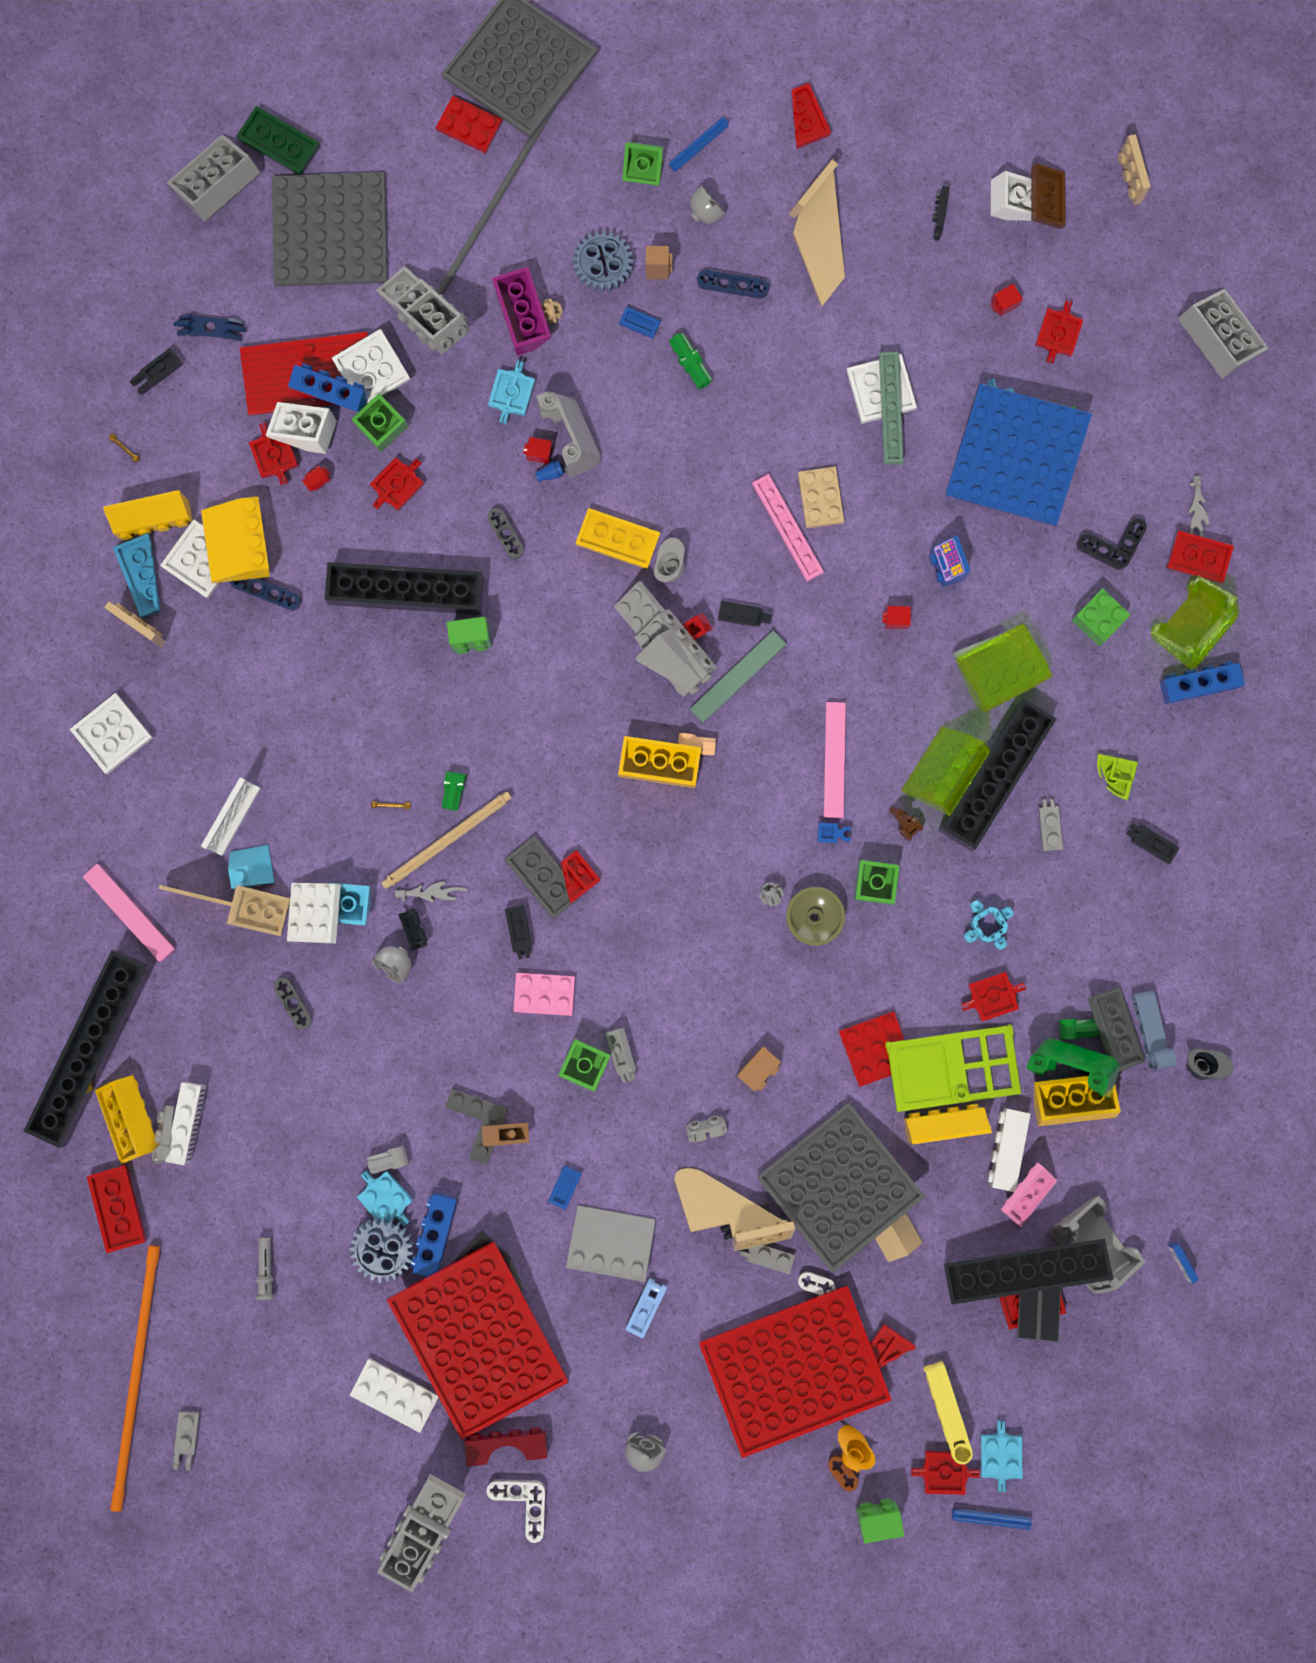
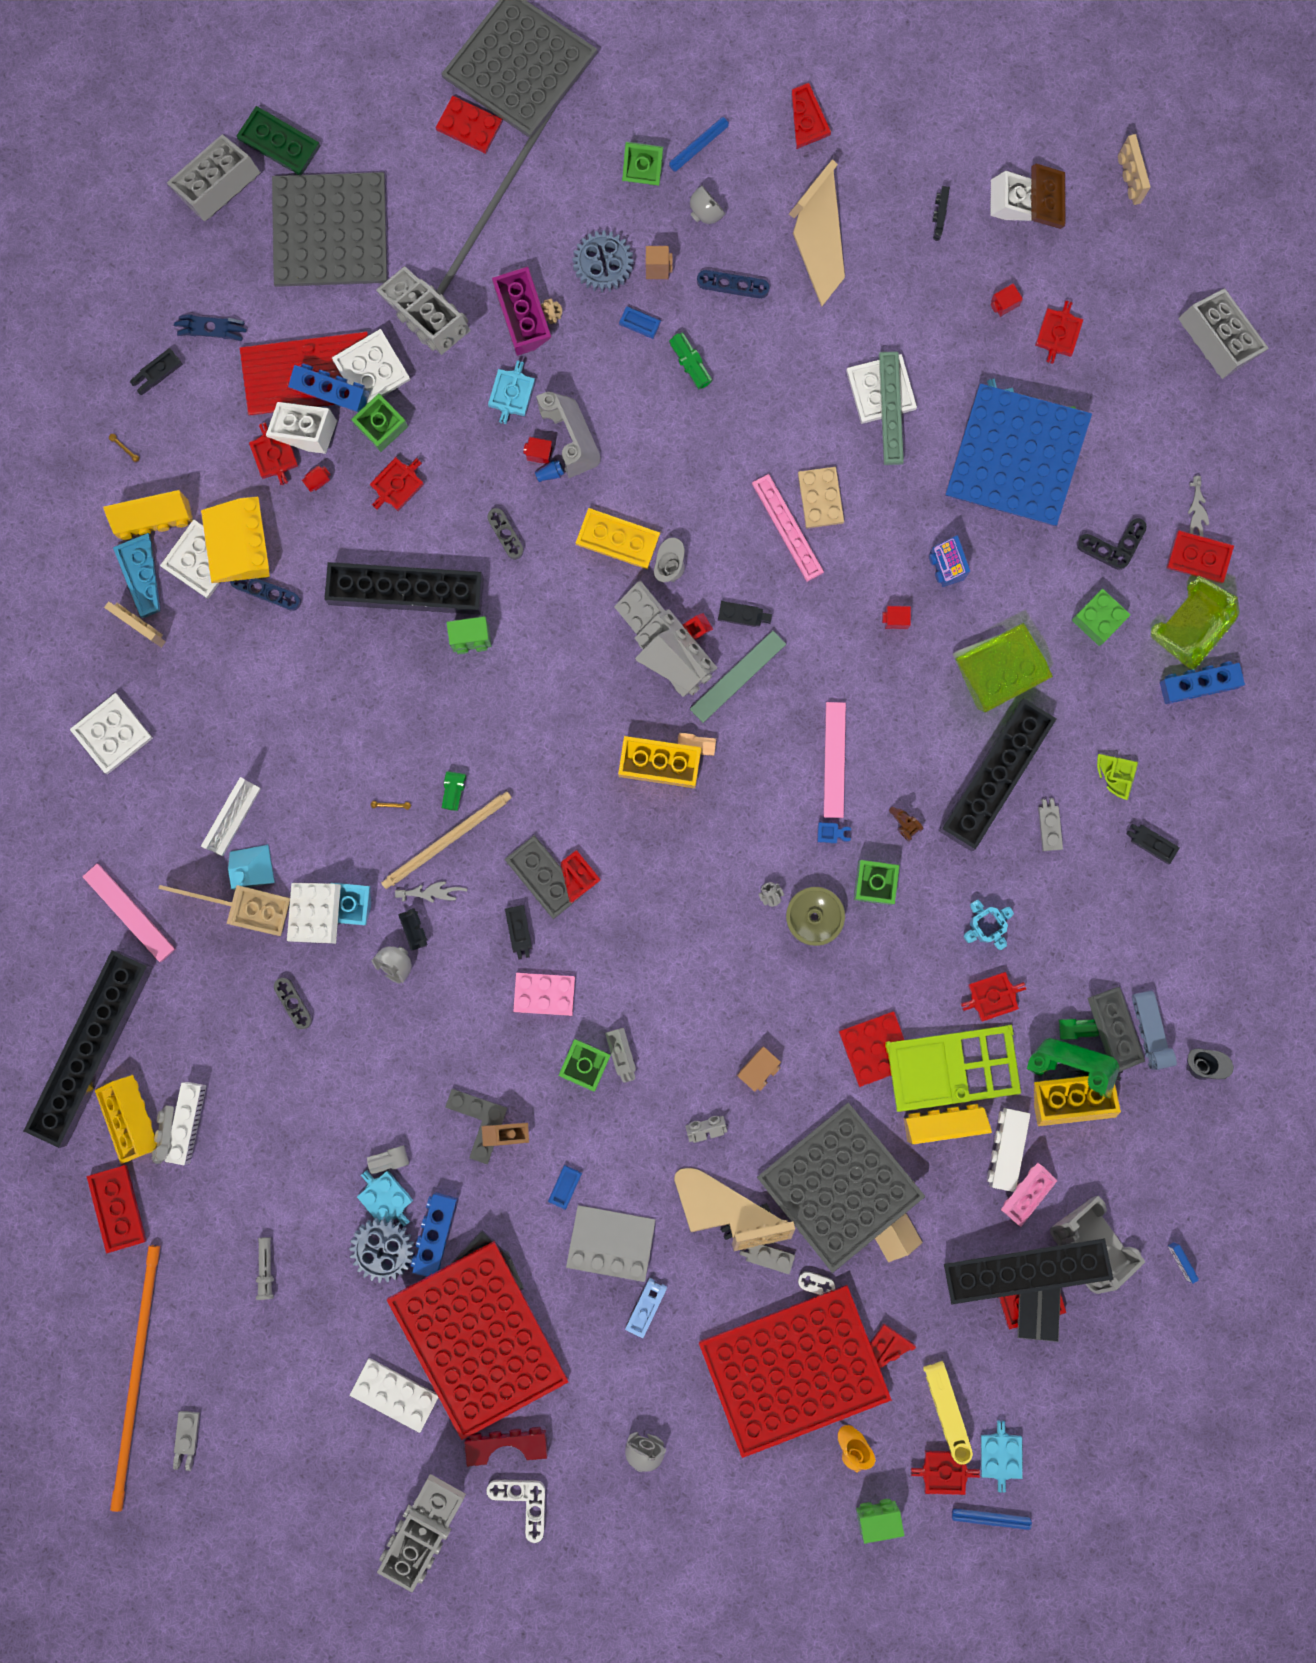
dark orange beam [828,1455,859,1492] -> none
clear neon green slope [901,726,990,816] -> none

